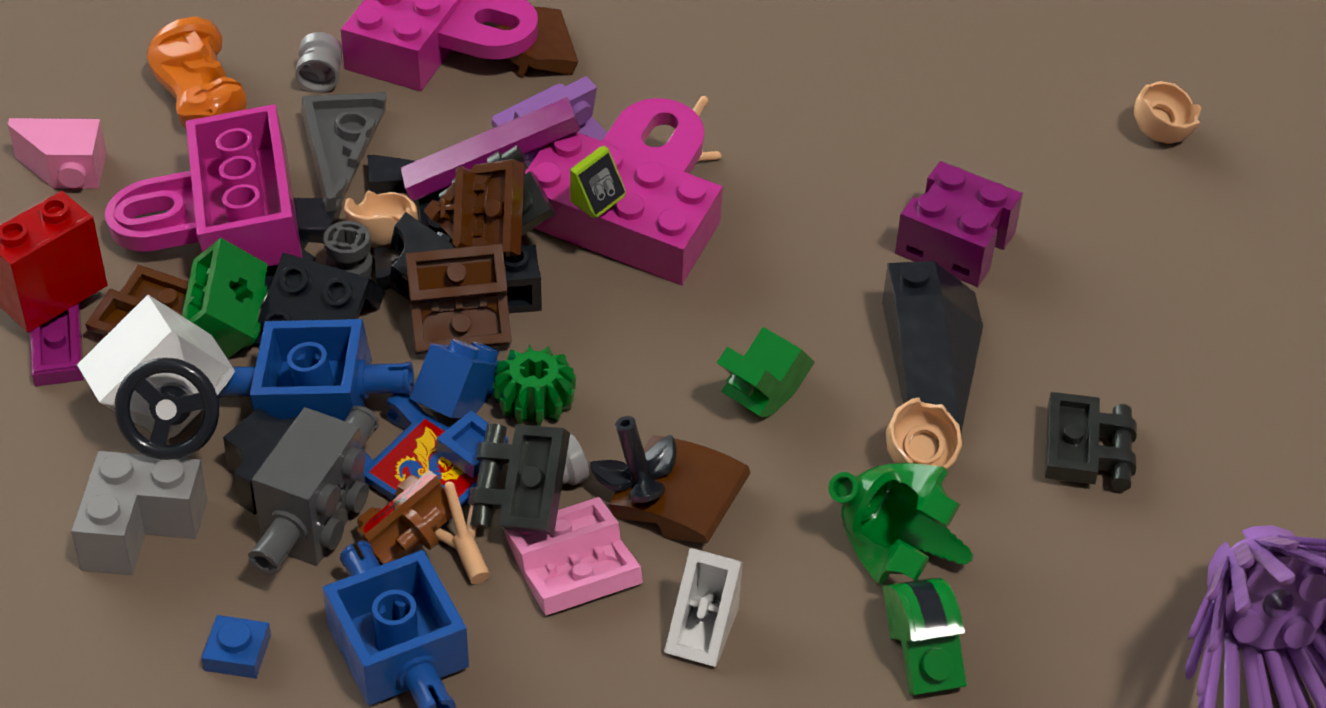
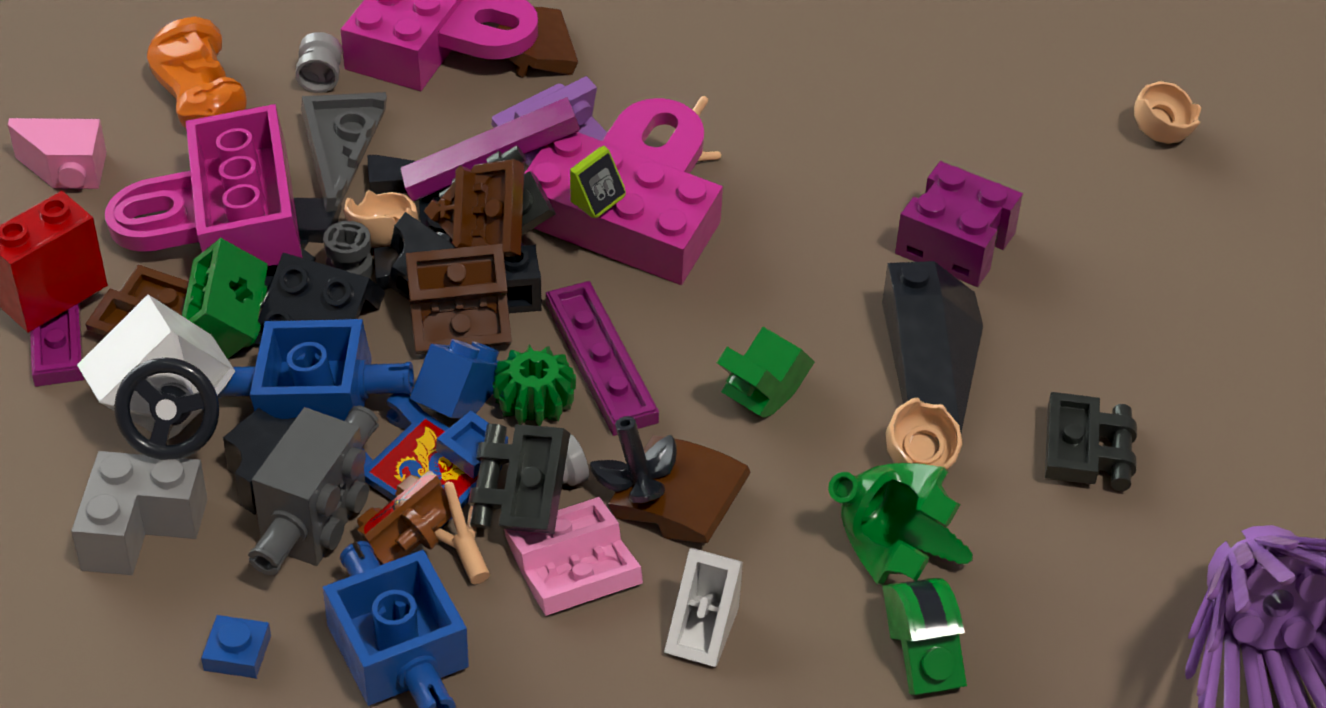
none -> magenta tile [545,281,659,436]

